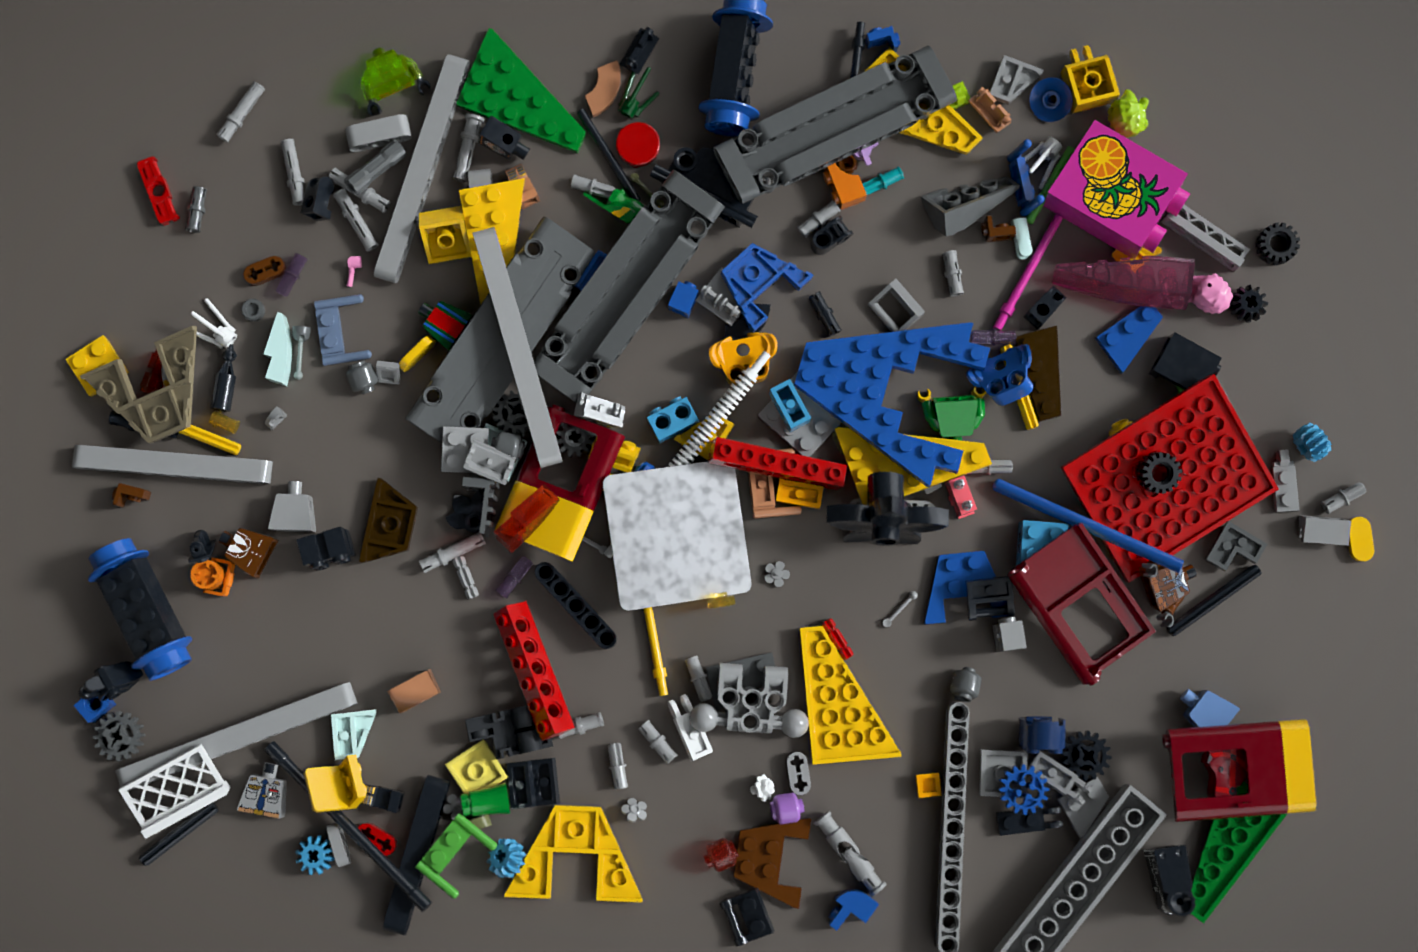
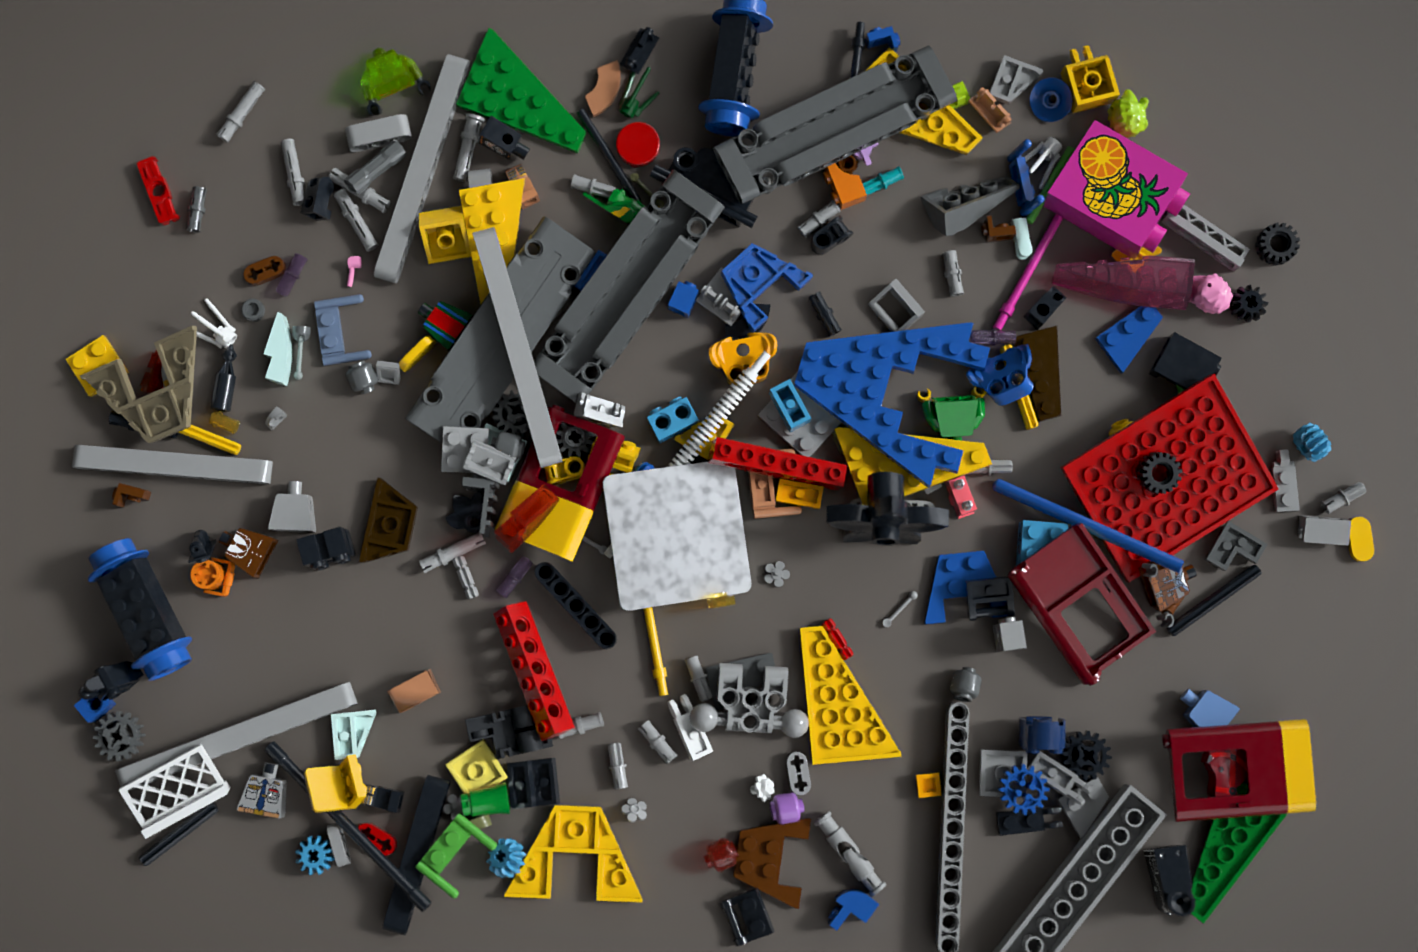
none -> yellow piece [544,457,586,486]

